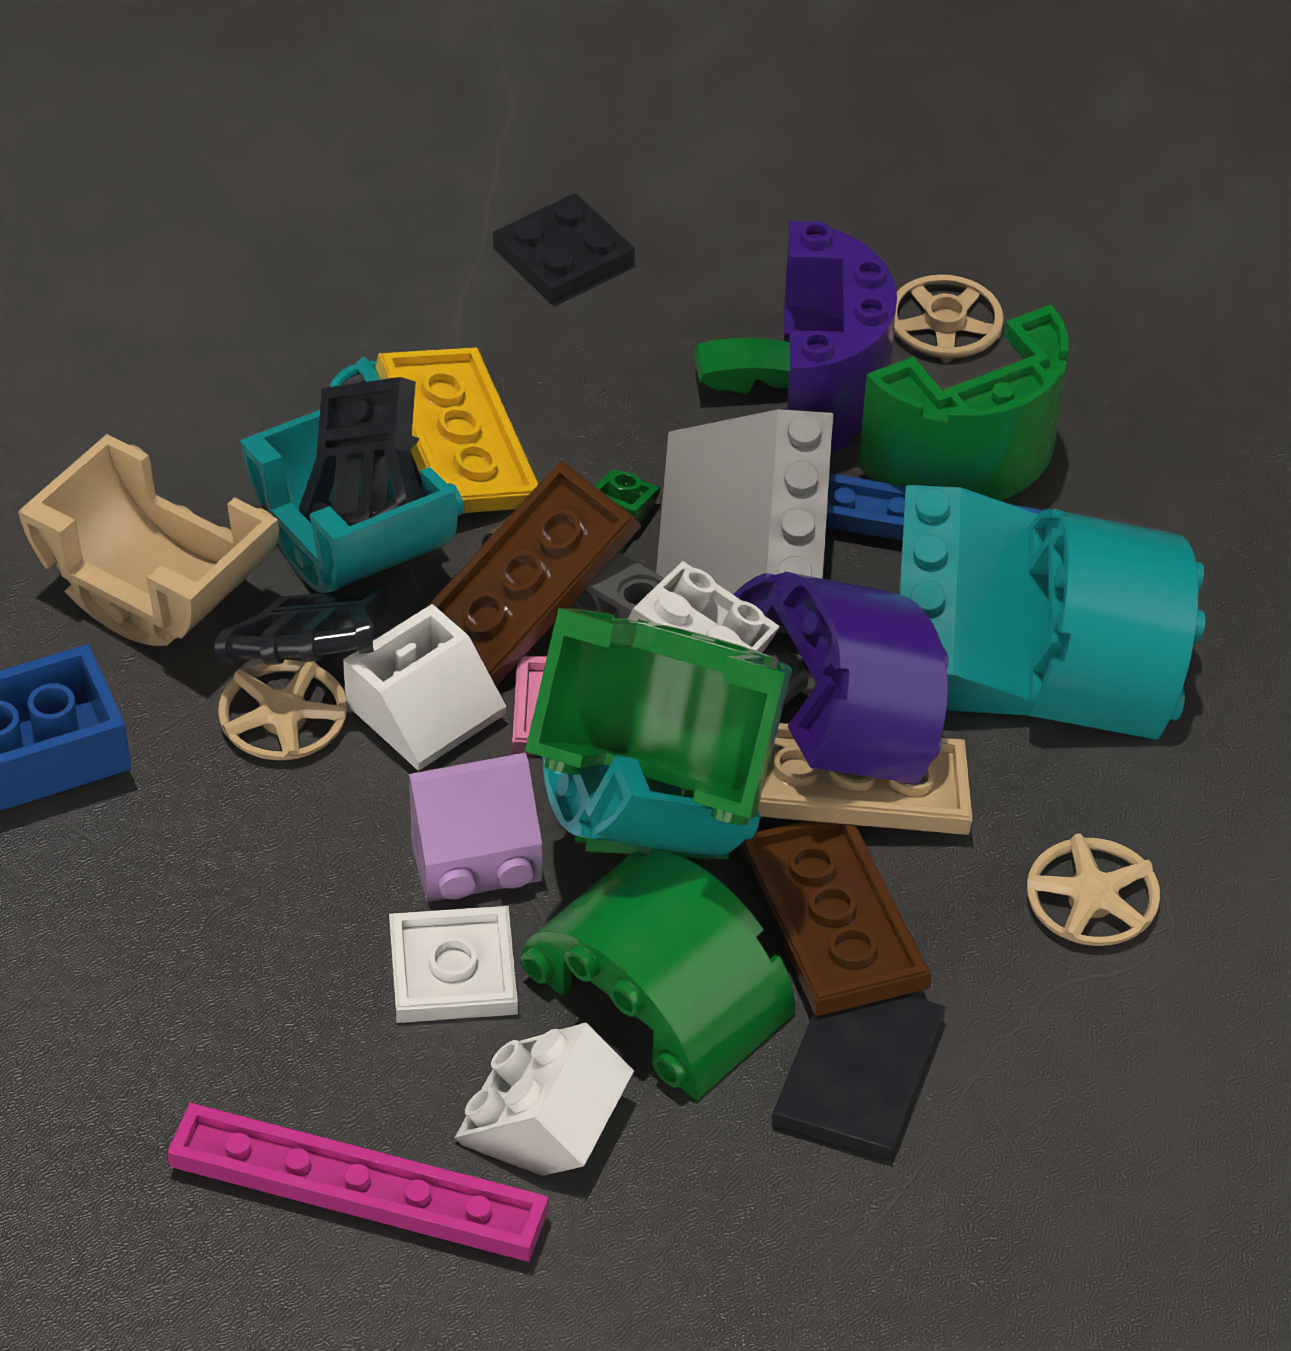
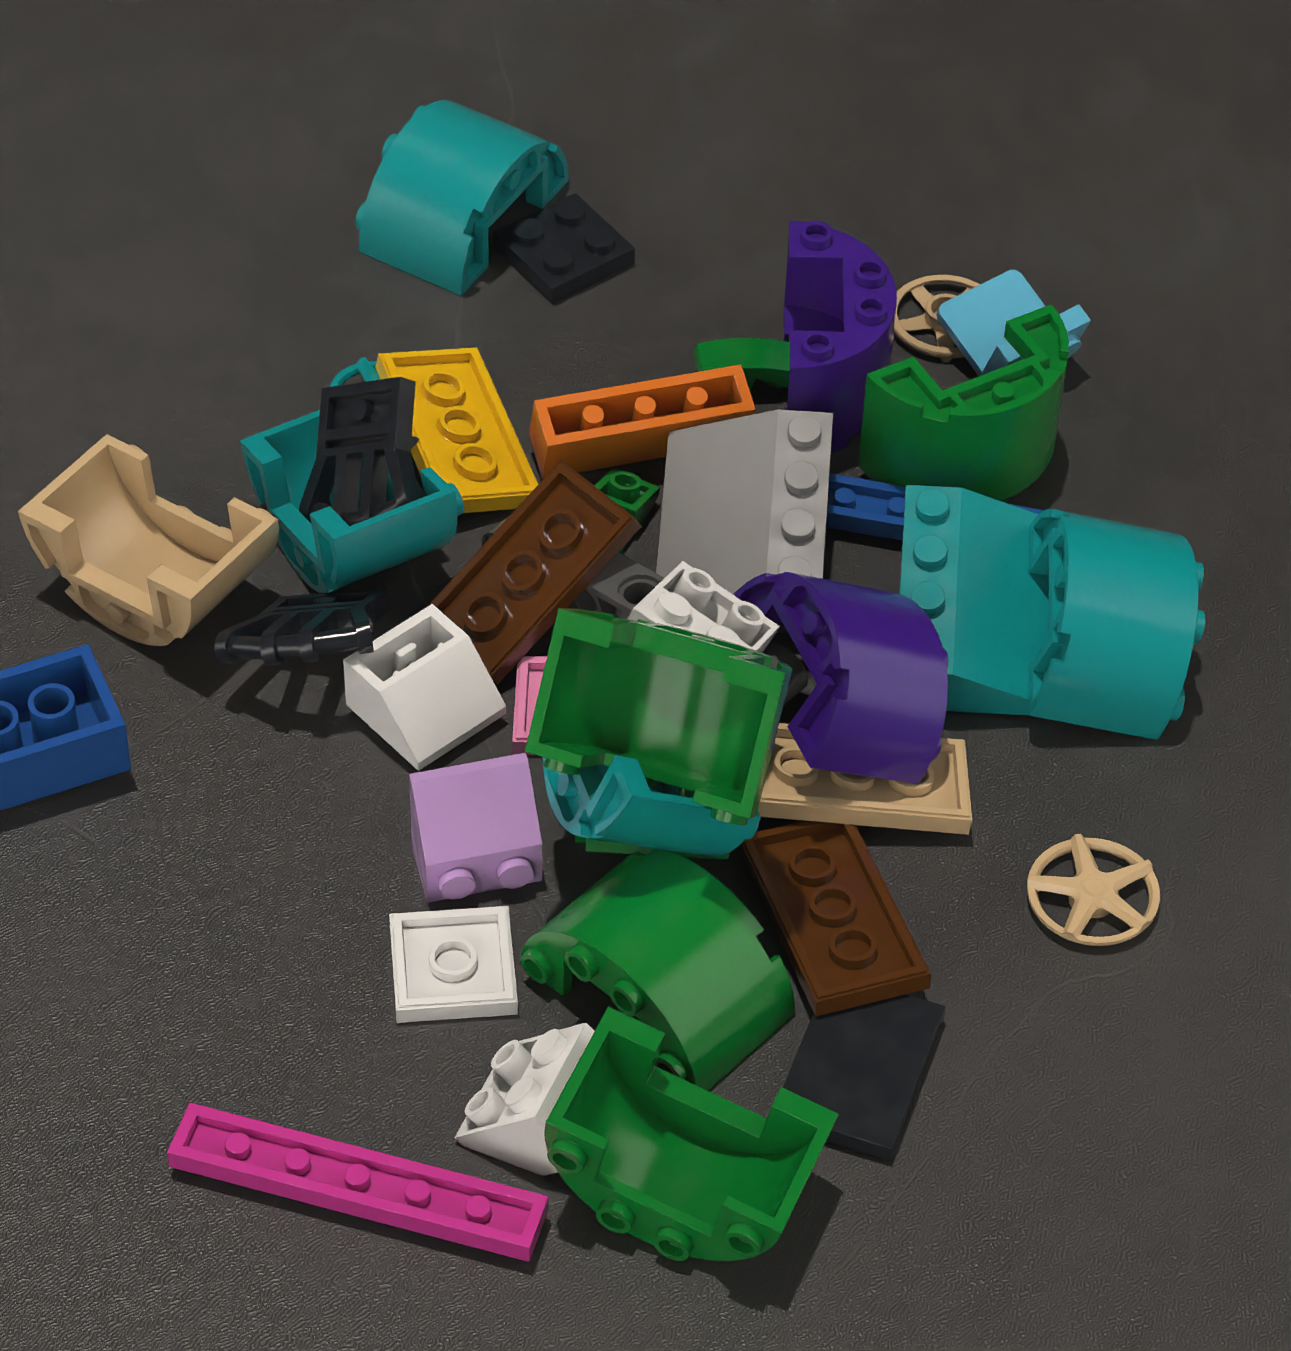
tan wheel [218,660,347,760] -> none
none -> teal cylinder [355,100,569,296]
none -> orange brick [529,364,756,479]
none -> green cylinder [544,1006,839,1261]
none -> medium azure bracket [936,270,1091,376]

